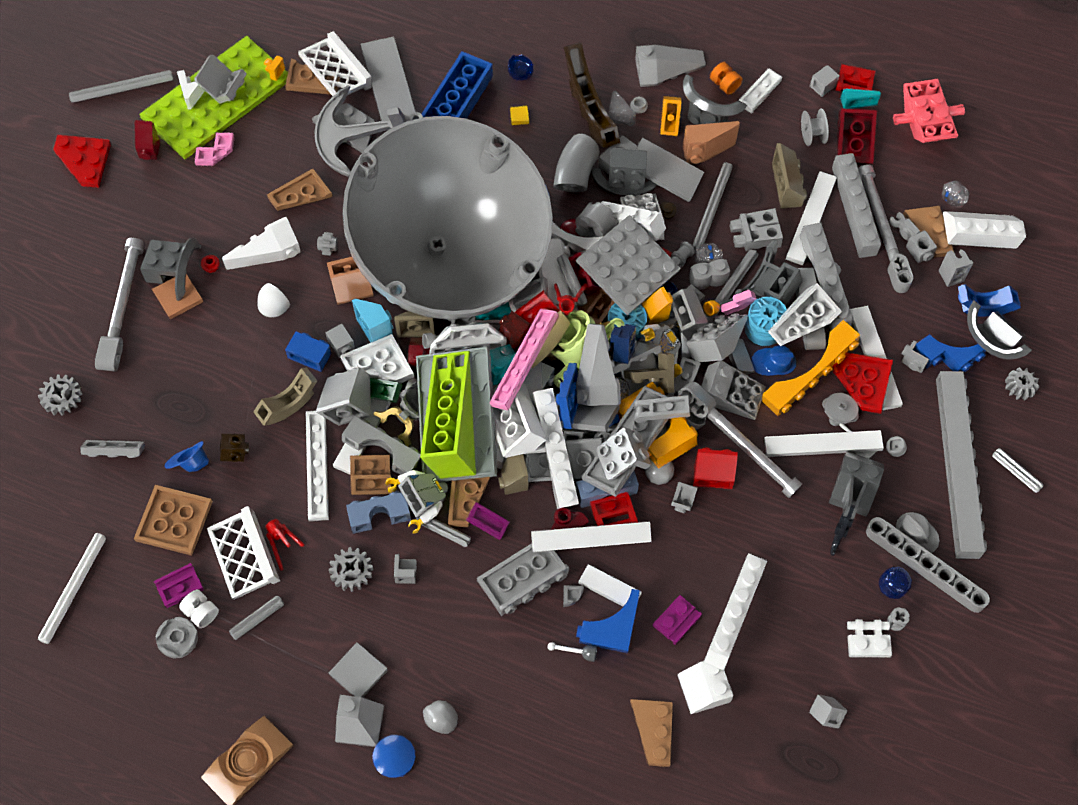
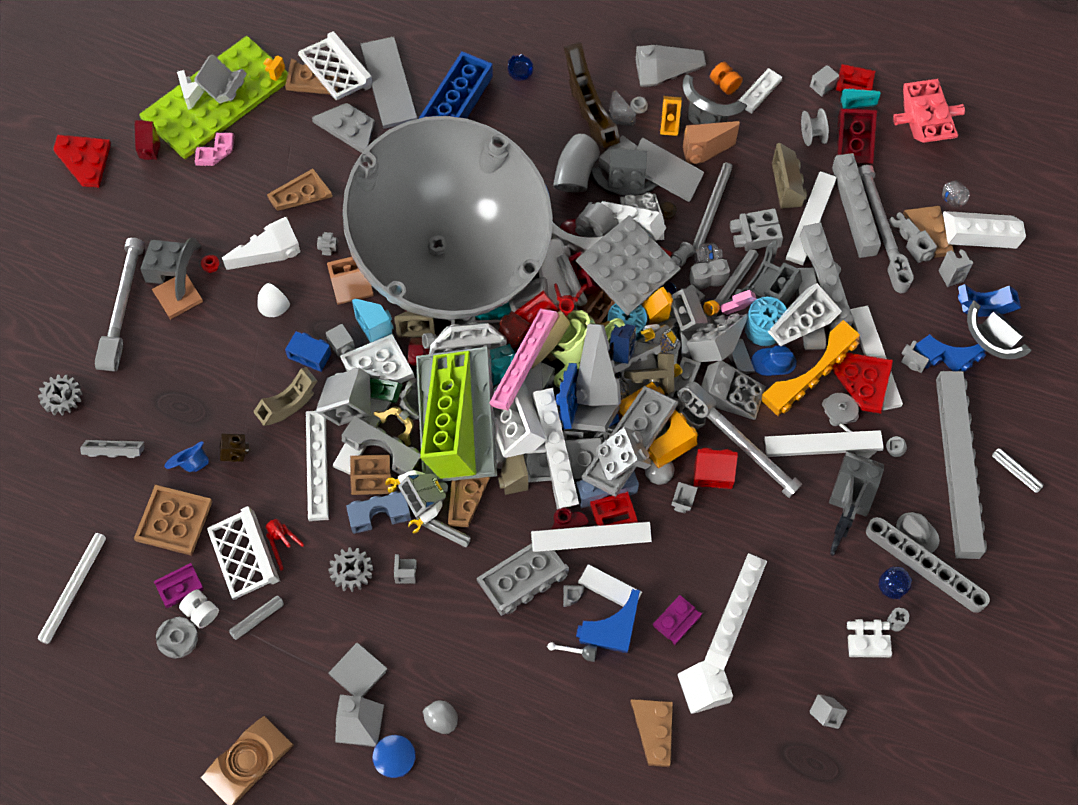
light grey axle [69,70,173,102] -> none
light grey piece [315,85,423,177] -> none
magenta tile [466,502,510,540] -> none
yellow tile [510,106,529,125] -> none
light grey plate [634,395,690,423] -> none
light grey gear [1005,367,1039,401] -> none

